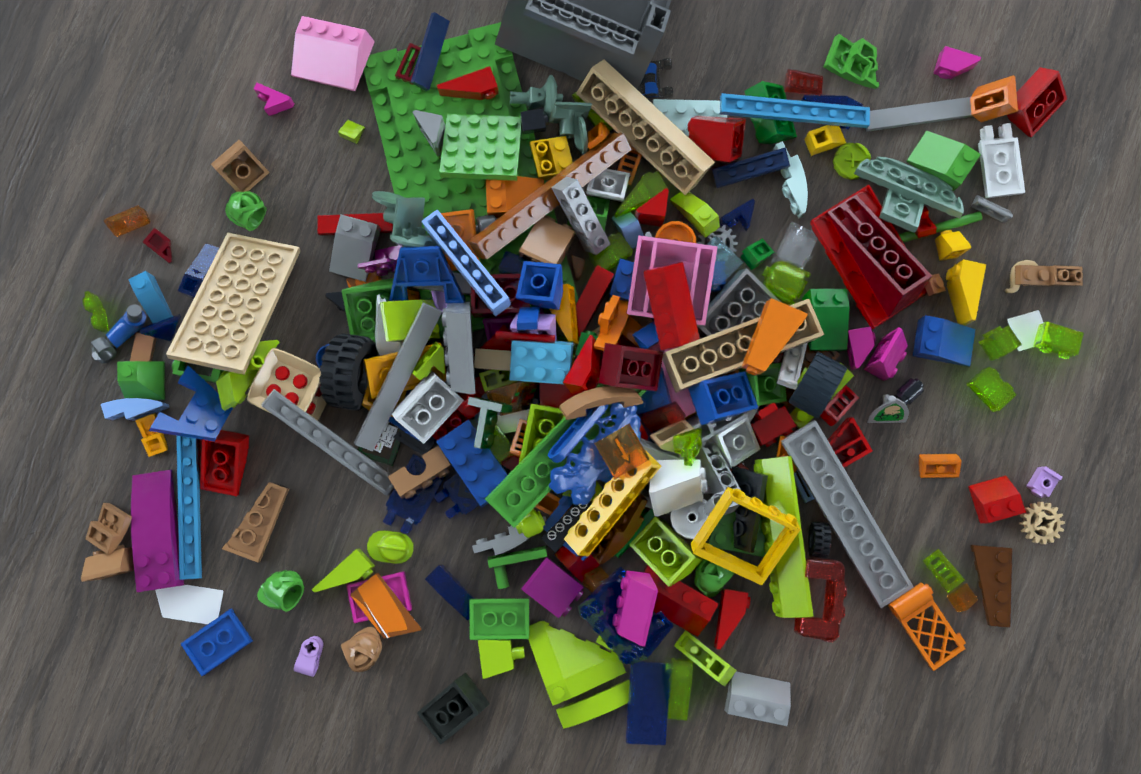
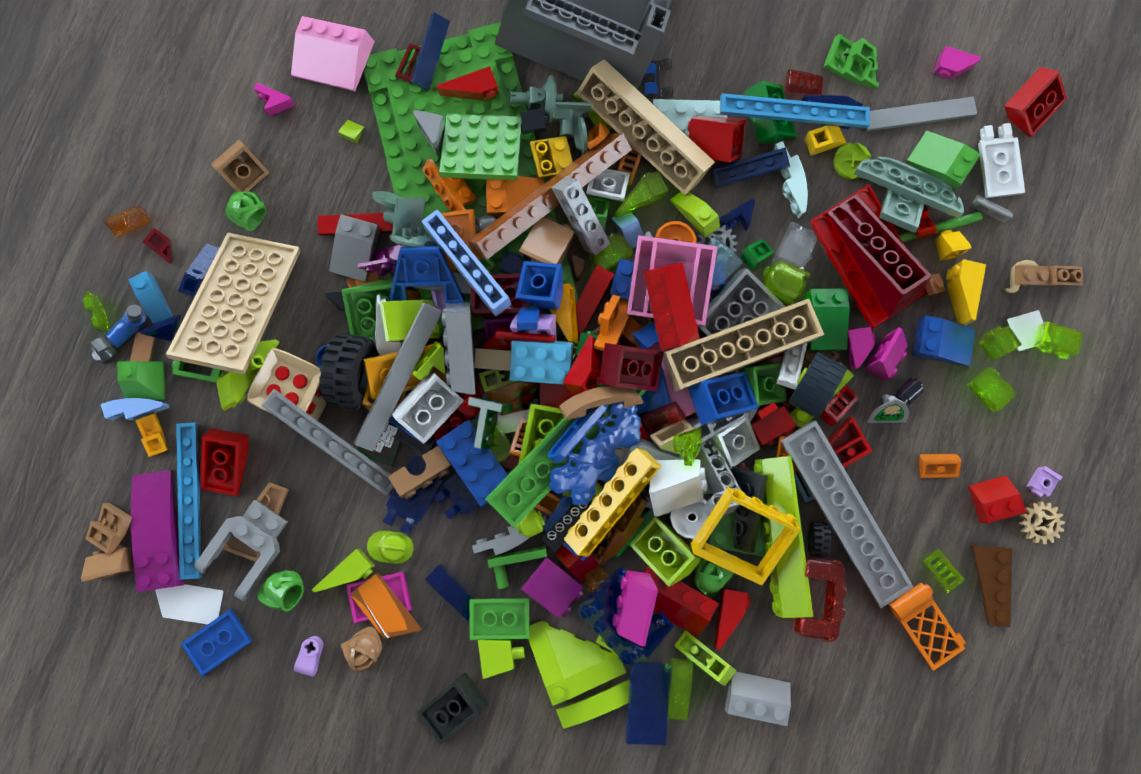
blue wing [149,366,233,442] -> none
clear orange tile [594,423,650,479] -> none
red slope [635,187,669,227] -> none
orange slope [741,298,808,376] -> none
clear orange slope [947,583,978,612] -> none
orange slope [970,75,1018,122] -> none
none -> light grey plate [194,500,288,601]
none -> orange bracket [422,159,477,212]

